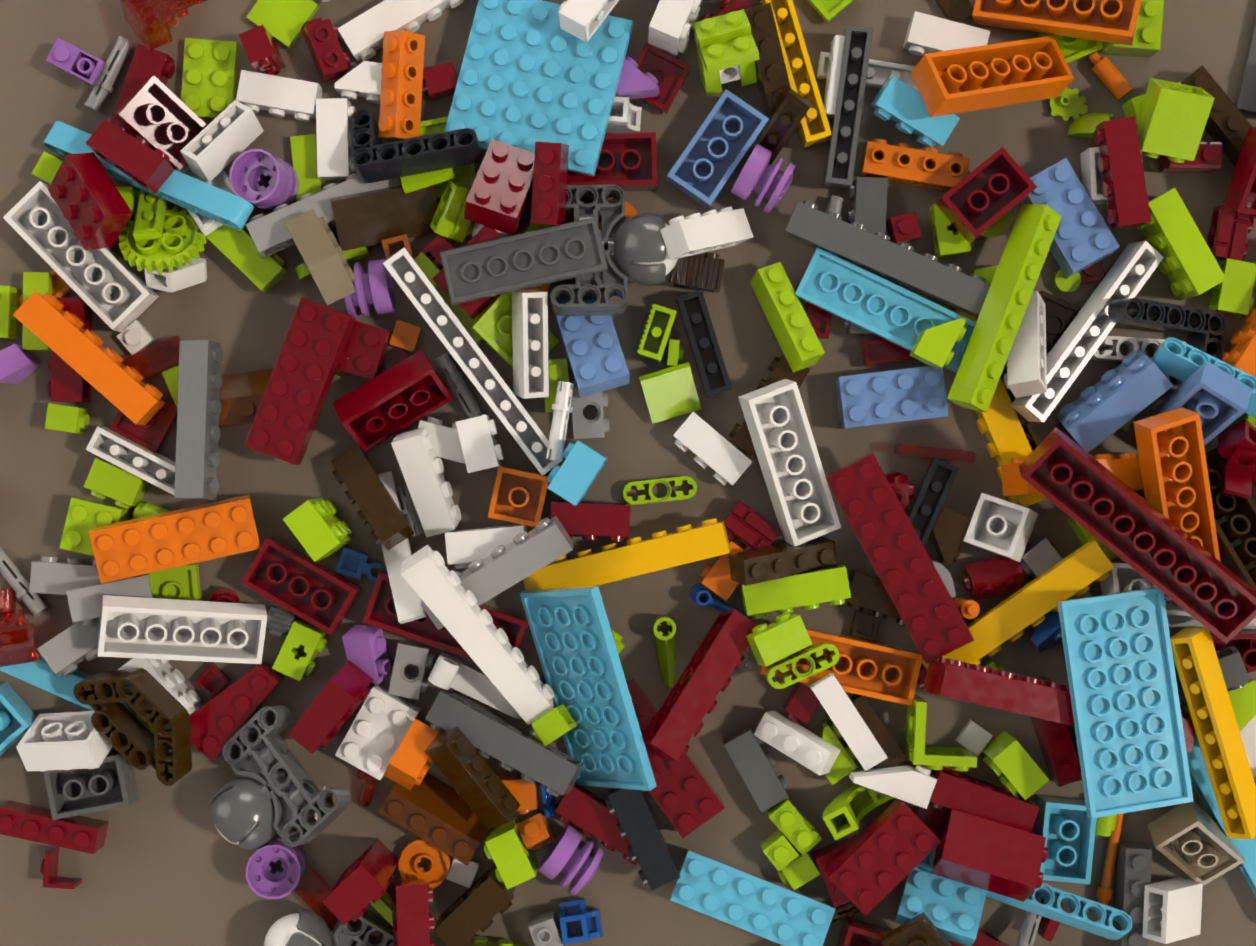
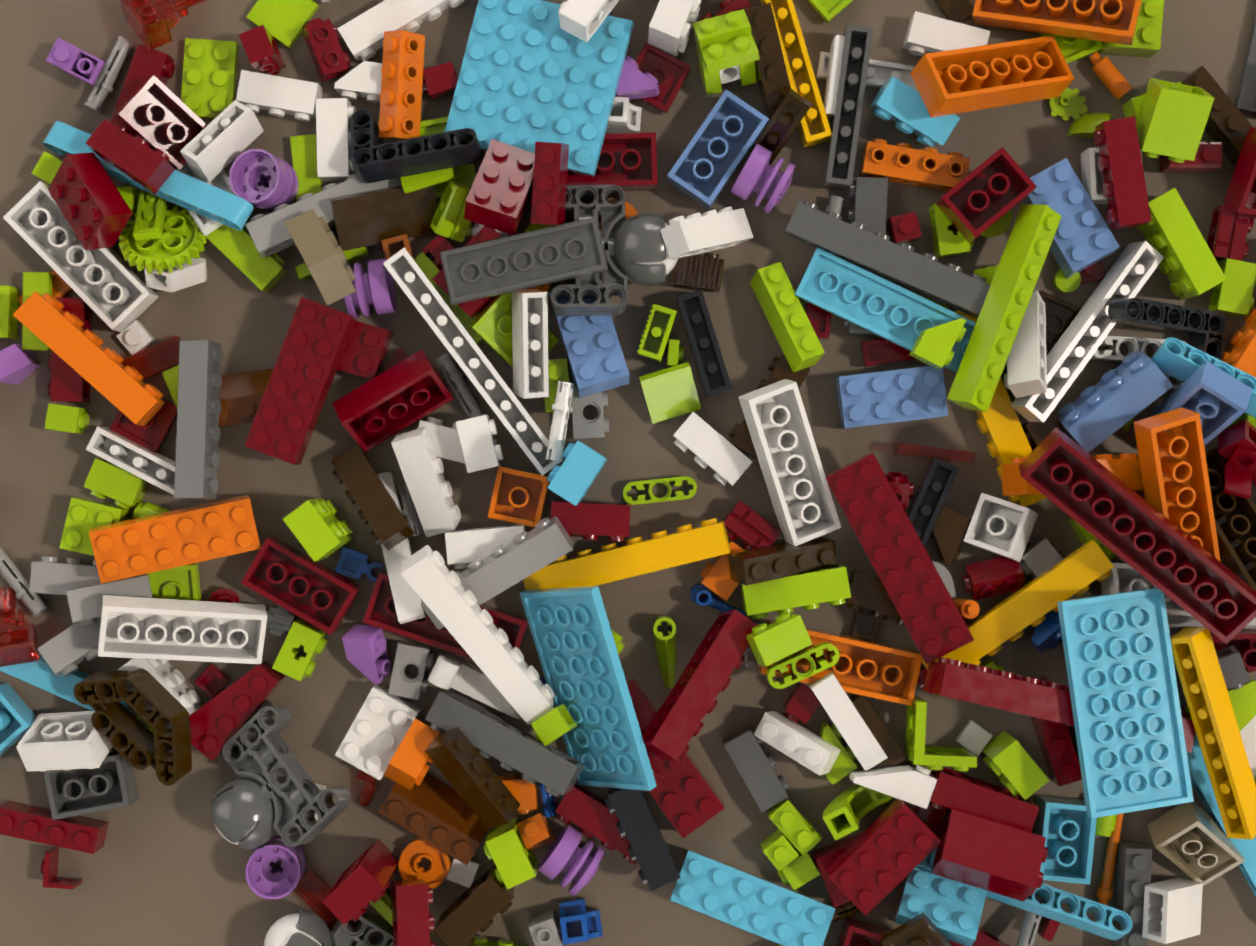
dark red brick [288,660,373,754] -> none
orange tile [389,320,423,352] -> none

